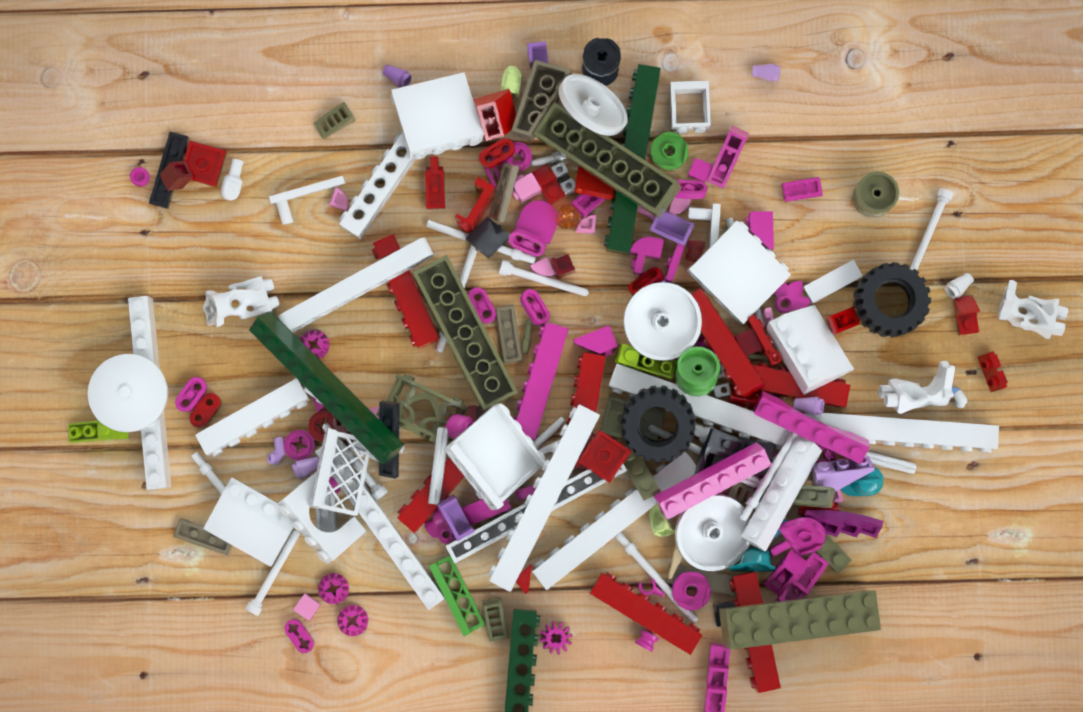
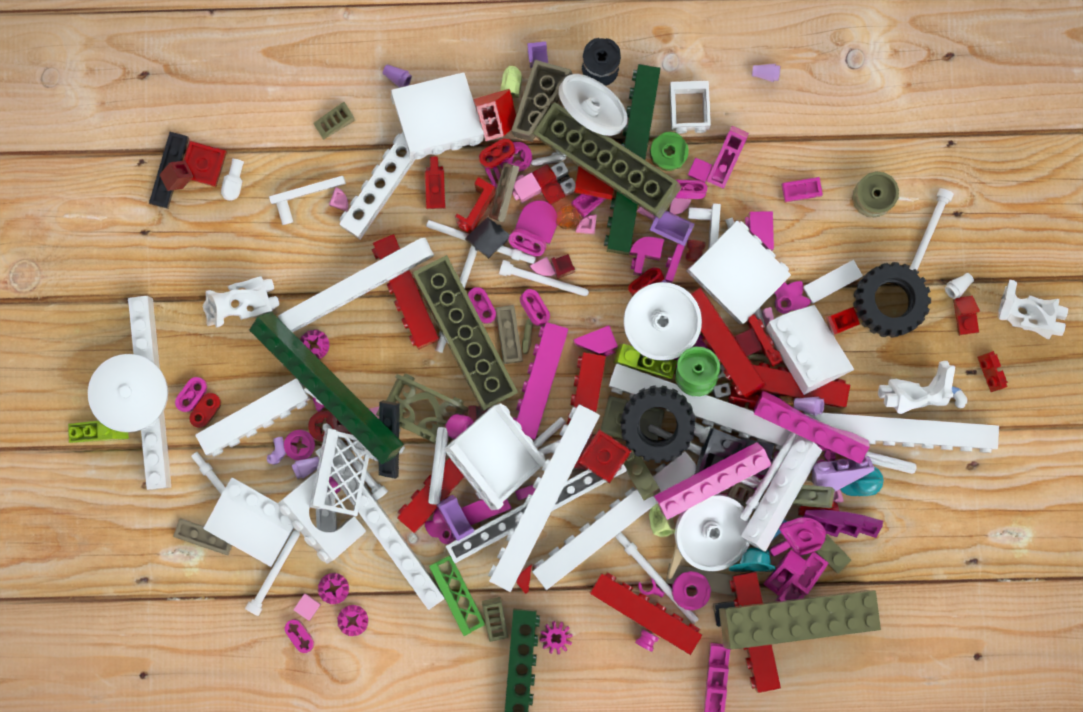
dark pink tile [130,167,150,187] -> none

